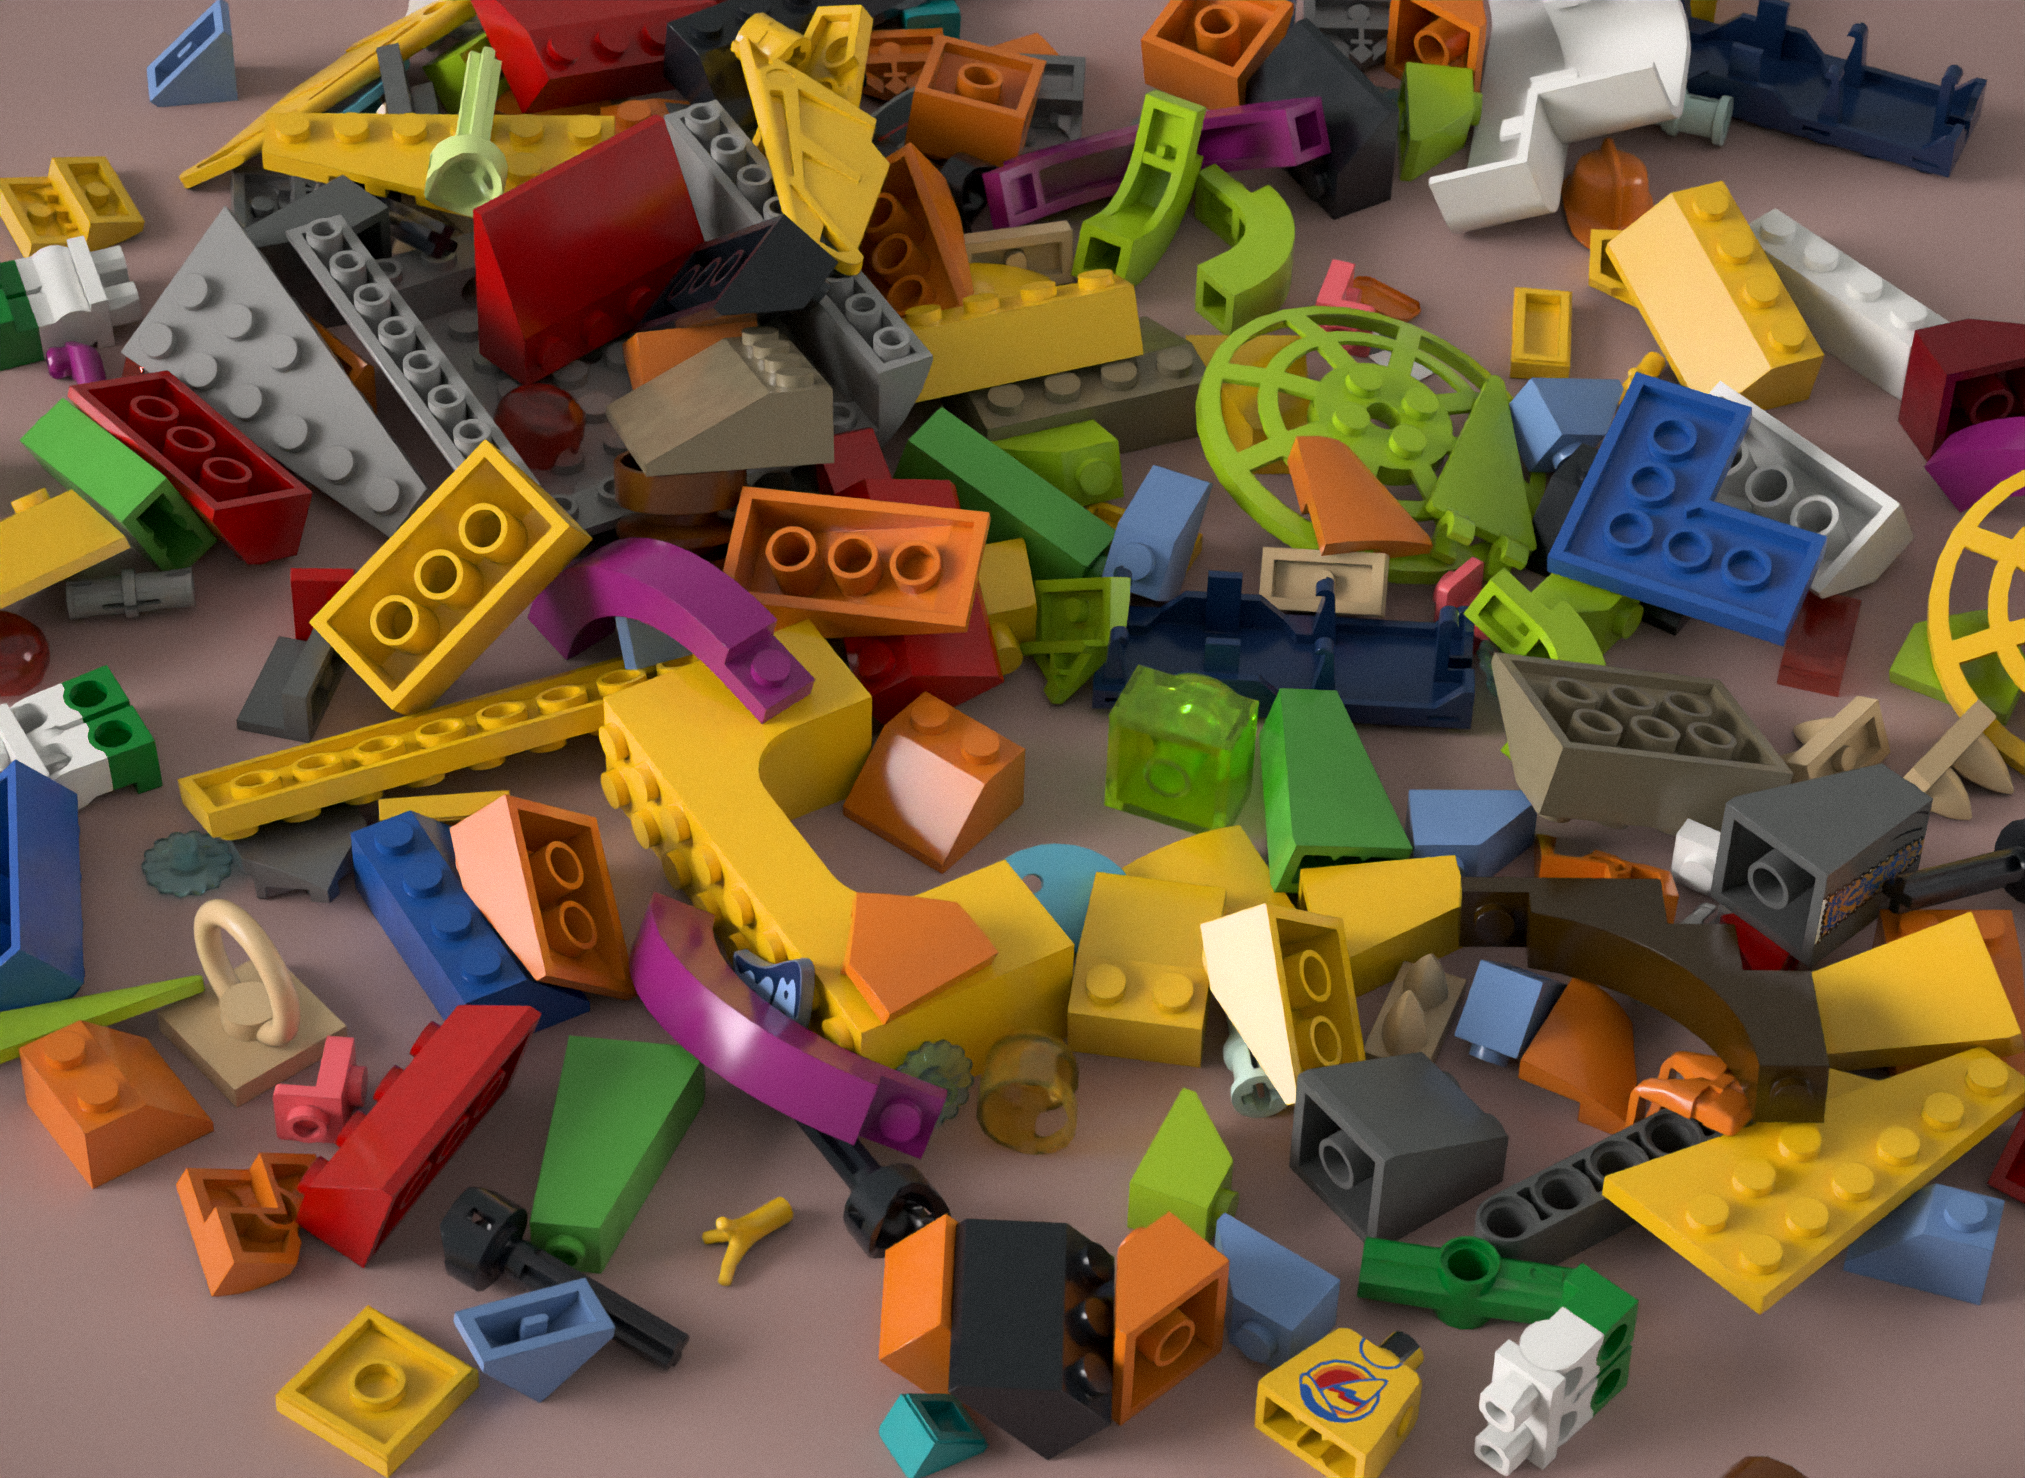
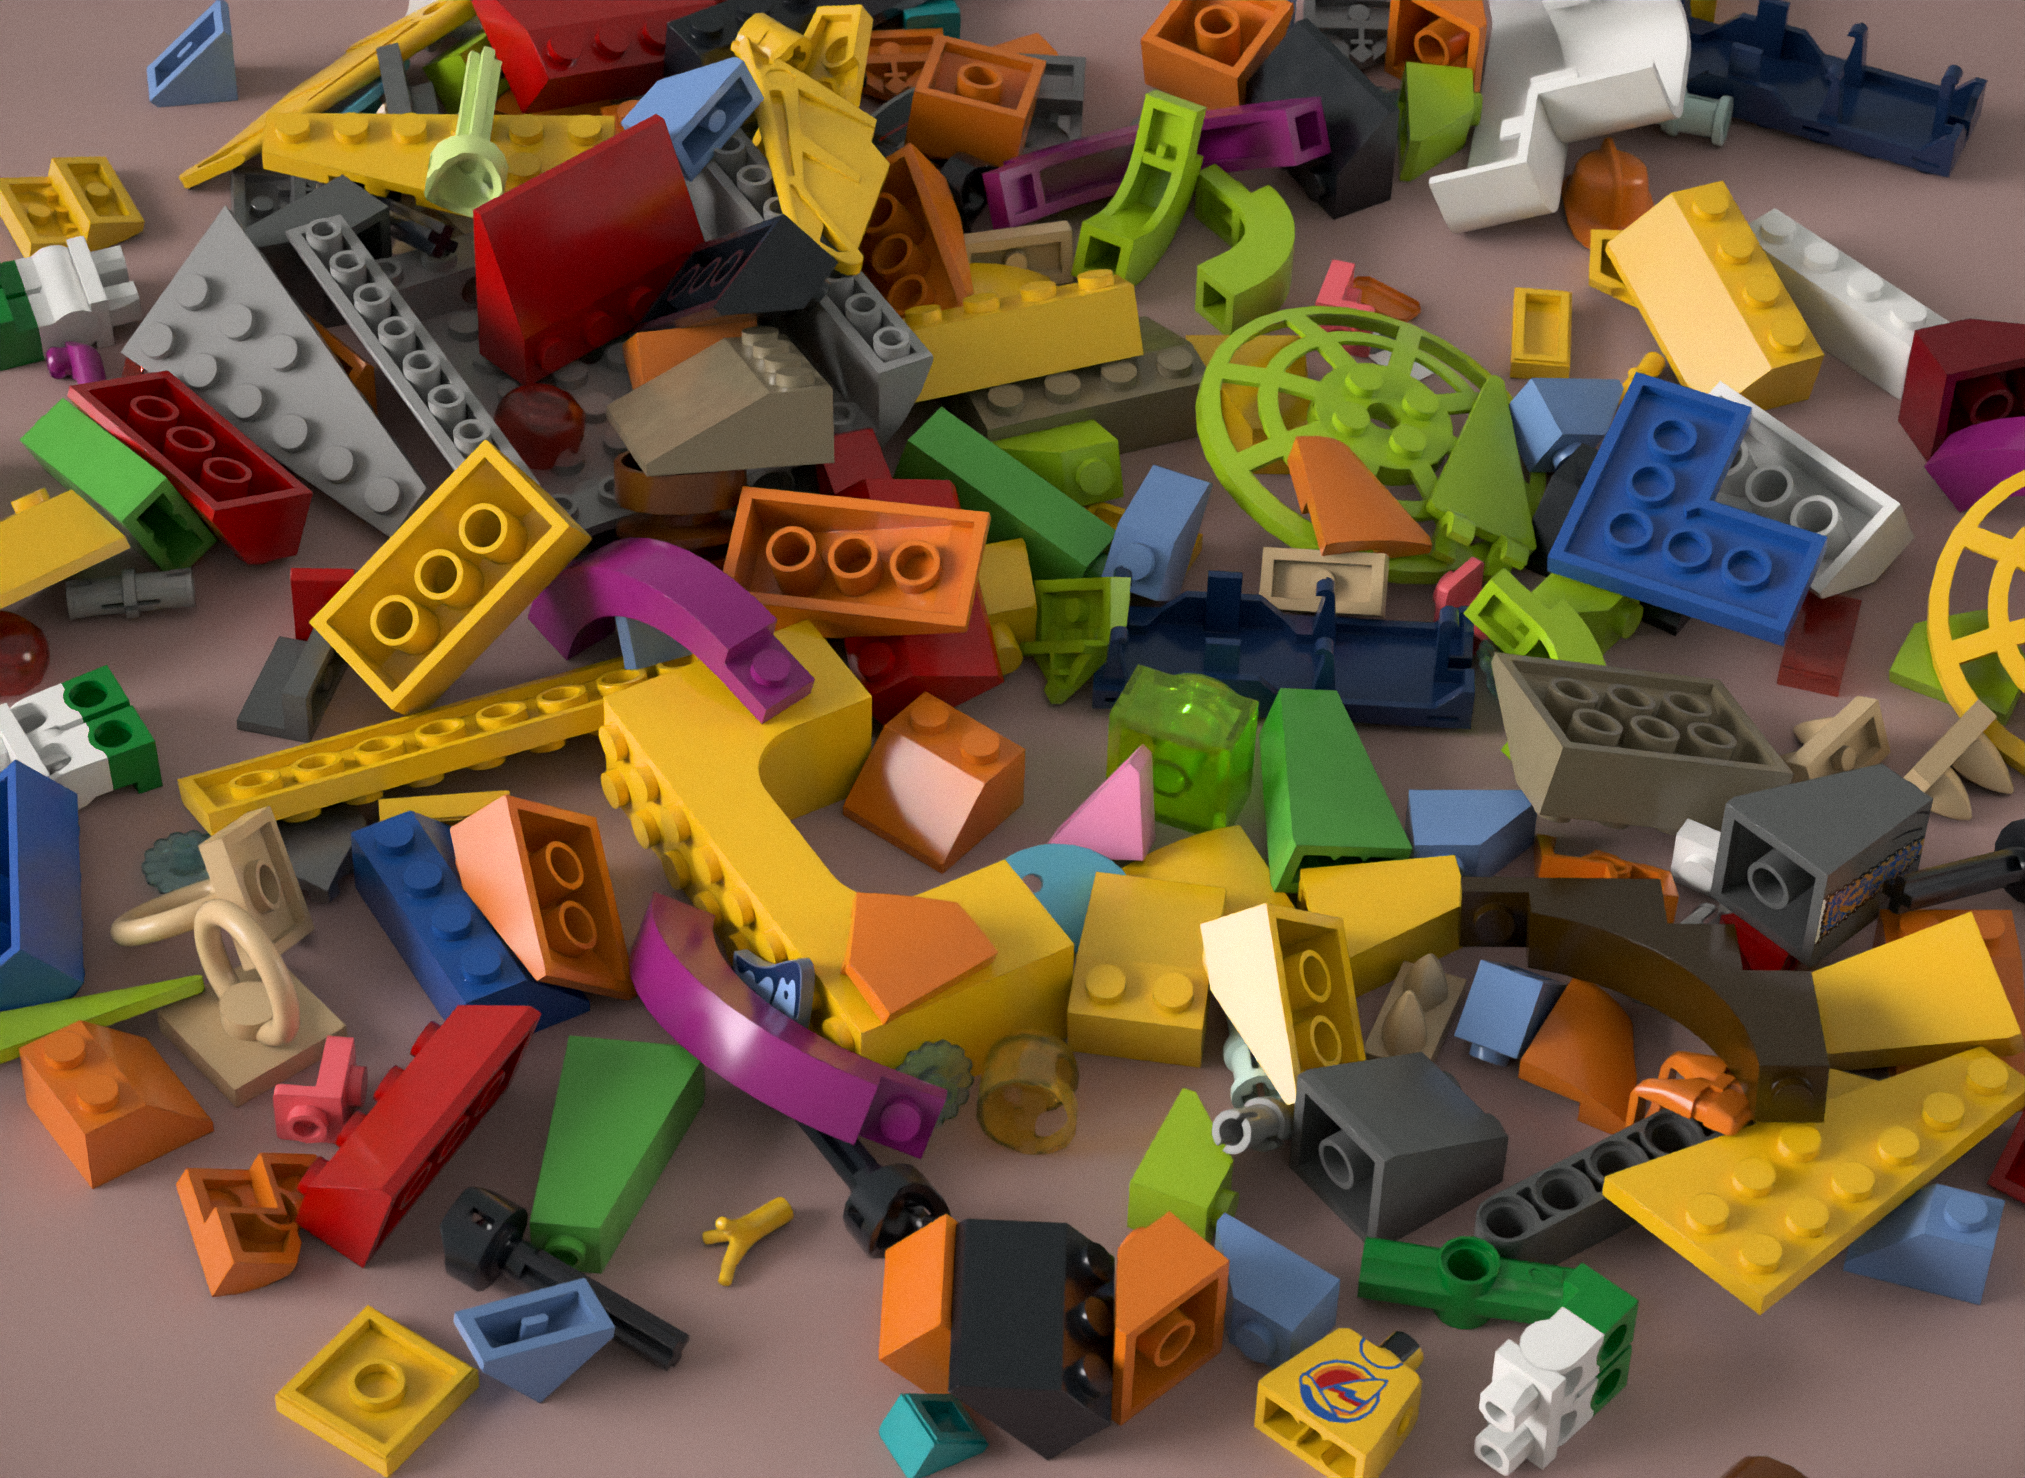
none -> tan tile [110,806,315,972]
none -> medium blue slope [621,57,764,182]
none -> bright pink slope [1047,744,1156,861]
none -> light grey pin [1212,1096,1295,1154]

